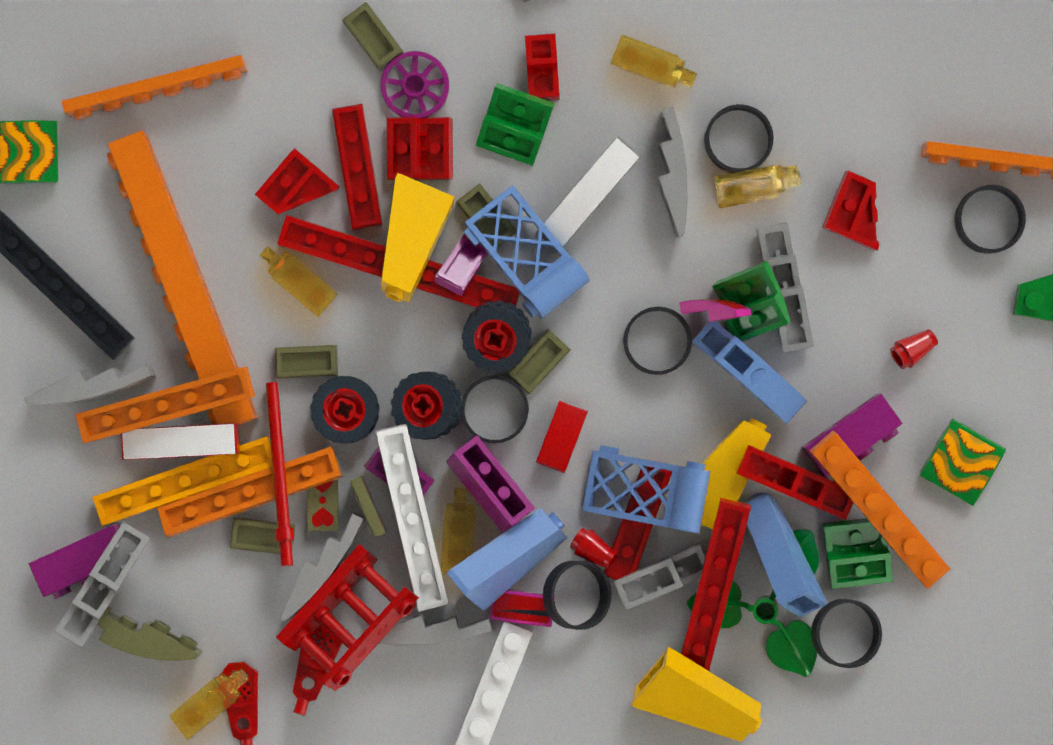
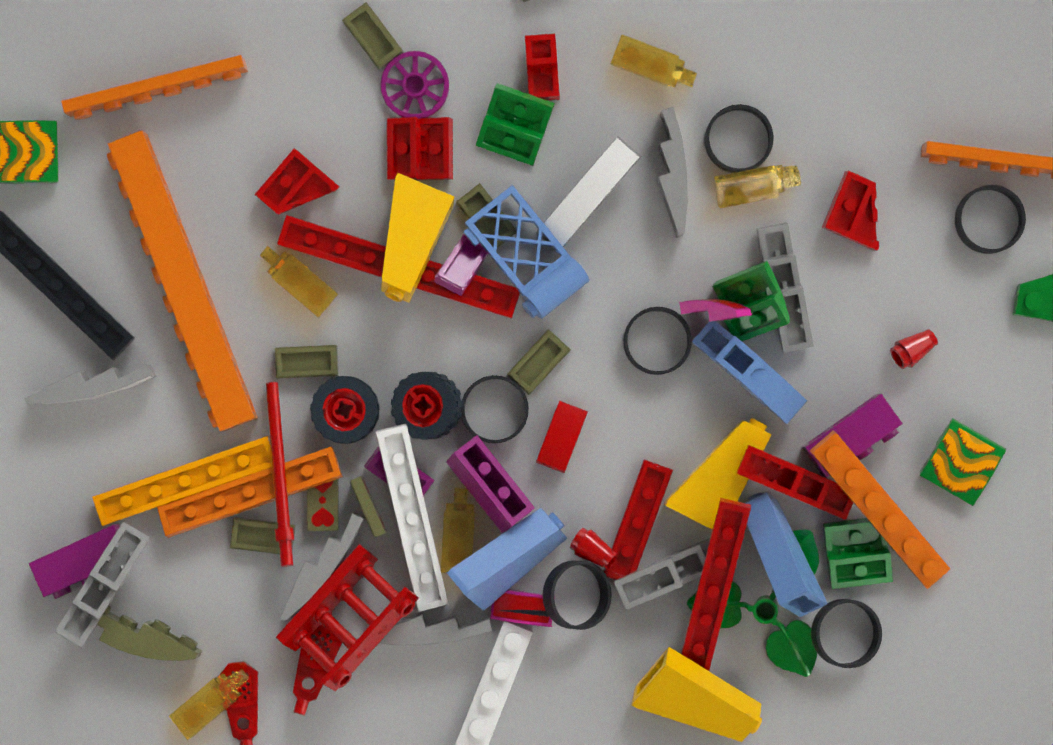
orange plate [75,367,255,444] -> none
white slope [120,423,240,460] -> none
red tile [332,104,383,230] -> none
black wheel [461,300,532,373] -> none
medium blue piece [582,445,711,533] -> none

